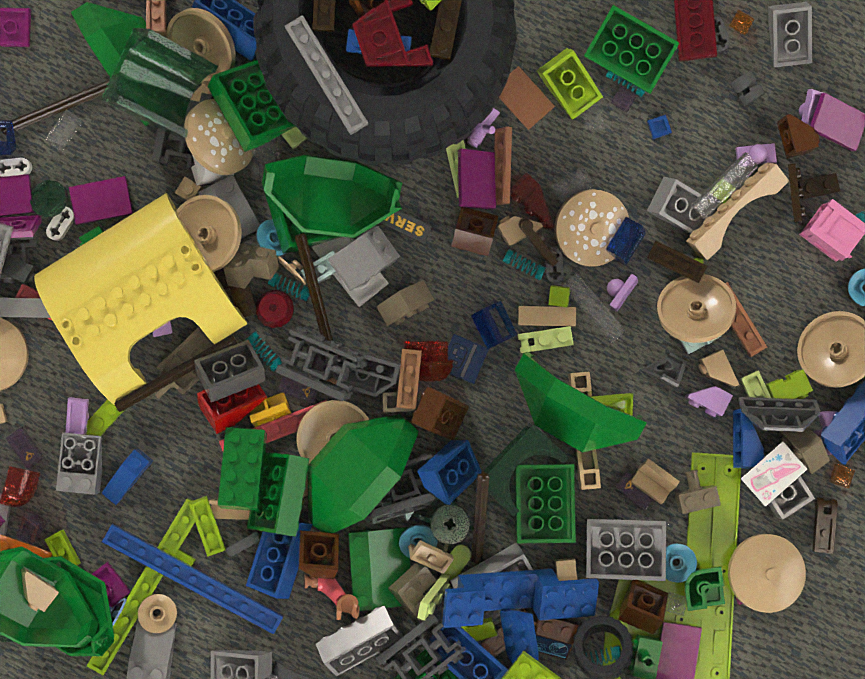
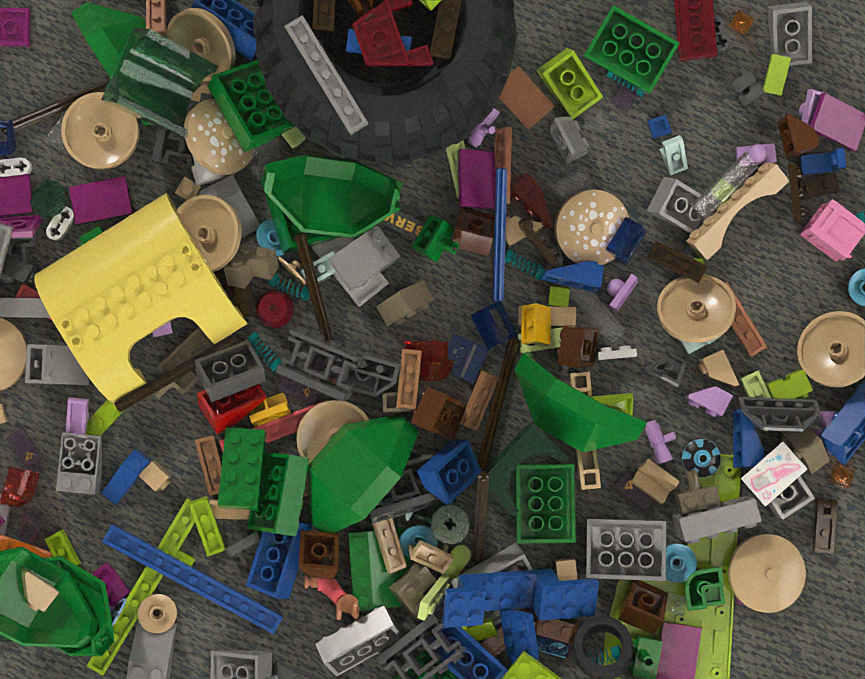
none -> light grey slope [25,344,90,385]
none -> tan dish [61,92,140,169]
none -> tan brick [139,461,172,491]
none -> medium nougat plate [195,435,222,496]
none -> tan tile [373,518,407,574]
none -> green brick [411,214,459,263]
none -> medium nougat plate [459,370,499,431]
none -> dark brown axle [477,338,519,469]
none -> blue axle [493,168,507,301]
none -> yellow panel [521,303,551,345]
none -> blue slope [540,261,604,293]
none -> light grey slope [549,117,589,164]
none -> reddish brown slope [557,325,600,368]
none -> white plate [596,346,637,360]
none -> lavender piece [645,420,676,464]
none -> light aqua slope [660,135,688,176]
none -> light grey brick [672,496,761,544]
none -> dish [682,439,721,478]
none -> lime tile [763,54,791,96]
none -> blue bracket [800,148,846,175]

